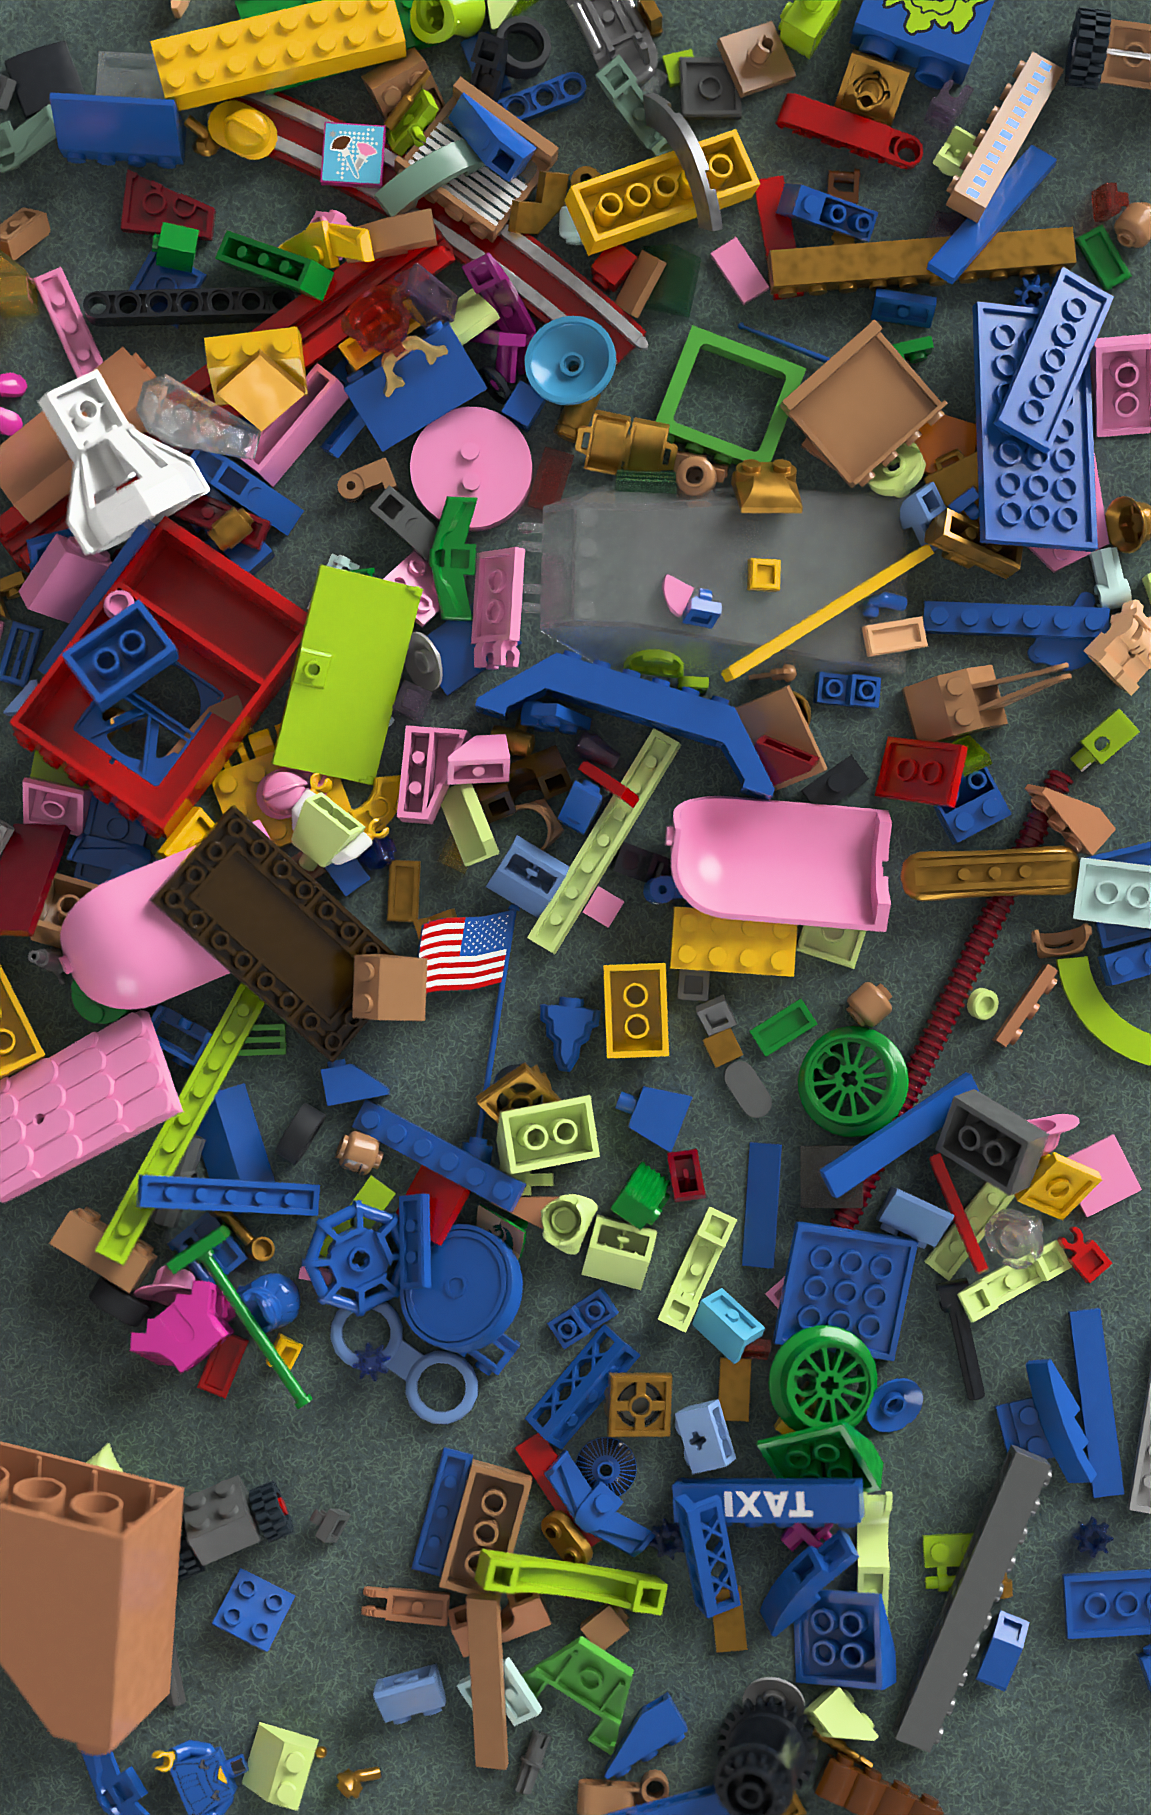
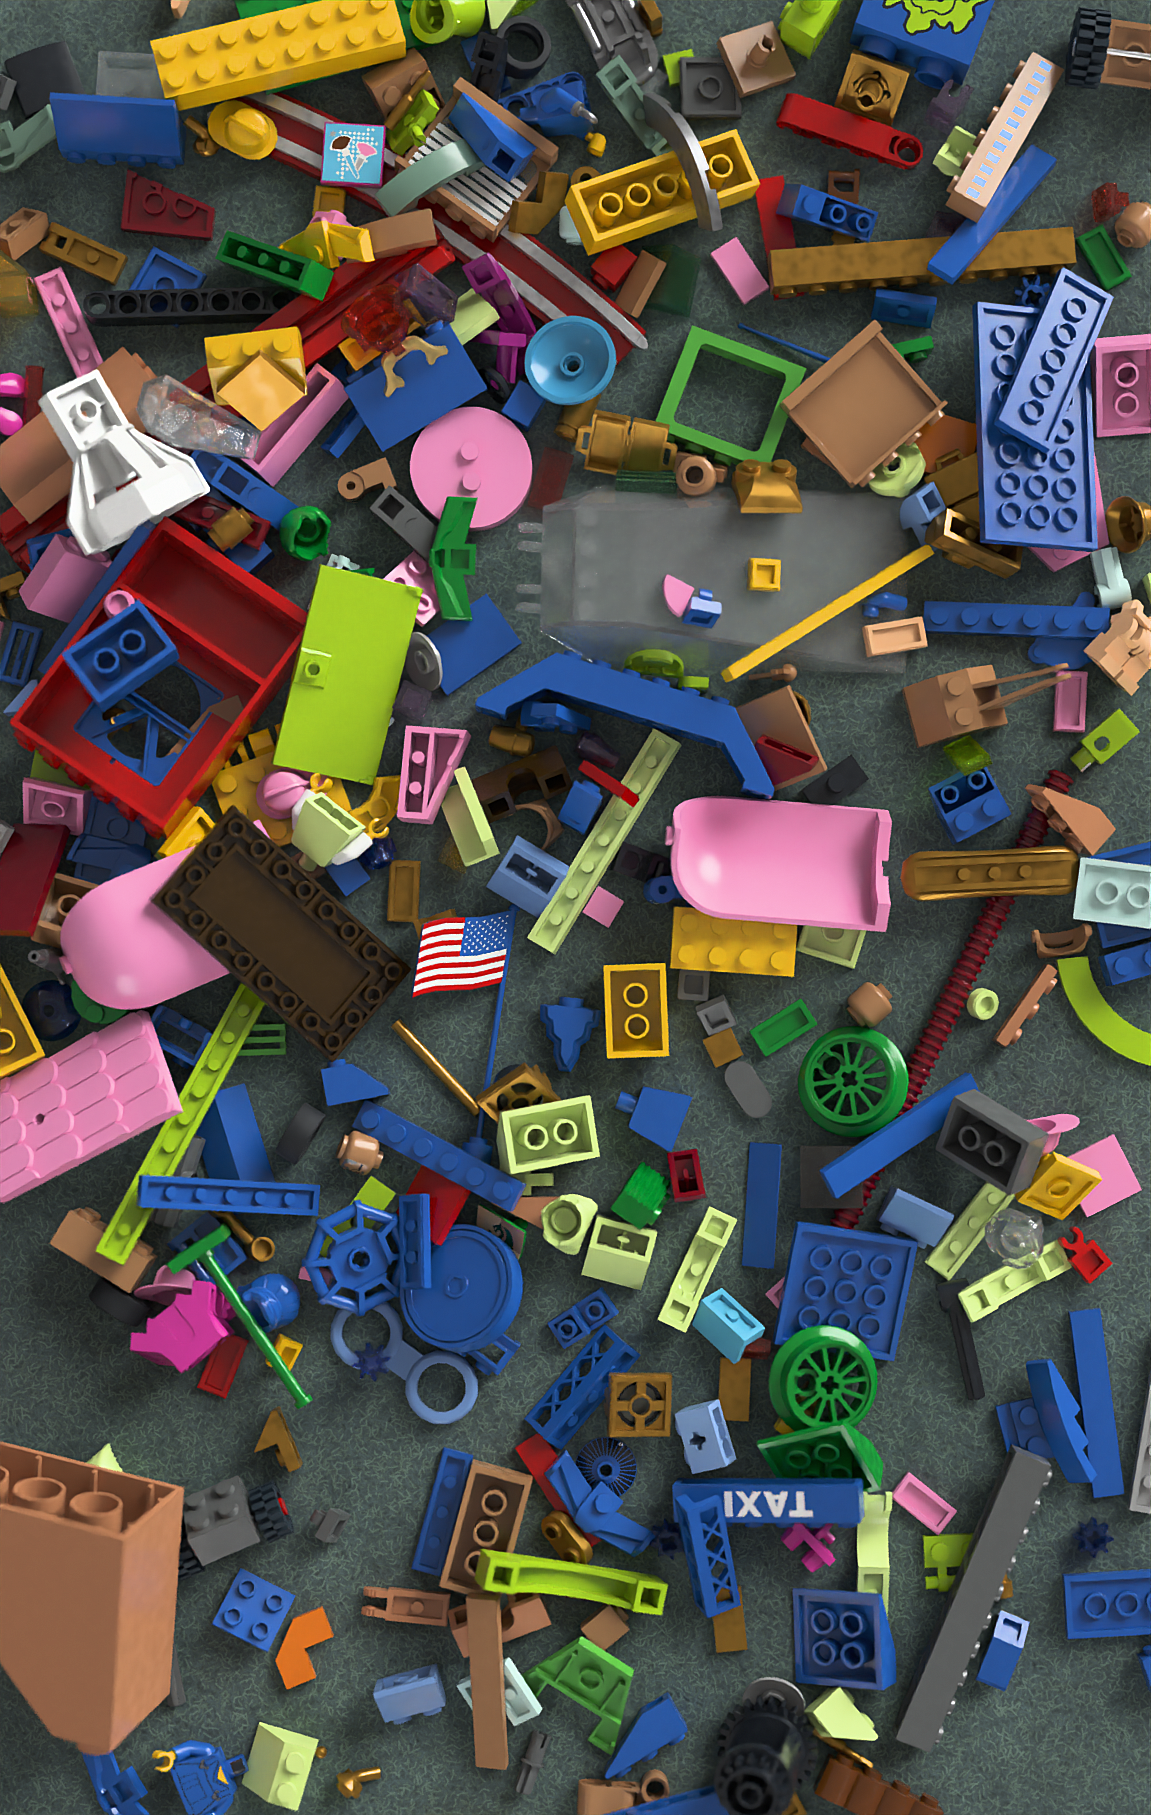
green brick [152,222,199,273] -> none
medium nougat slope [352,954,428,1021] -> none
bright pink slope [447,734,510,785] -> none
bright pink tile [471,547,525,670] -> none
blue slope [760,1530,860,1637] -> none
blue slope [813,672,881,708] -> none
blue dish [866,1378,923,1432] -> none
red tile [875,736,968,808] -> none
red tile [929,1153,989,1275] -> none
blue tile [948,485,979,520] -> none
none -> clear red pin [20,365,45,427]
none -> dish [21,980,81,1041]
none -> pearl gold plate [38,222,128,286]
none -> pearl gold slope [254,1406,303,1472]
none -> orange tile [275,1606,334,1689]
none -> green hair [279,505,331,561]
none -> yellow tile [312,186,346,217]
none -> pearl gold bar [391,1019,481,1117]
none -> blue torso [520,80,606,157]
none -> bright pink tile [892,1471,957,1535]
none -> bright pink tile [1053,670,1088,733]

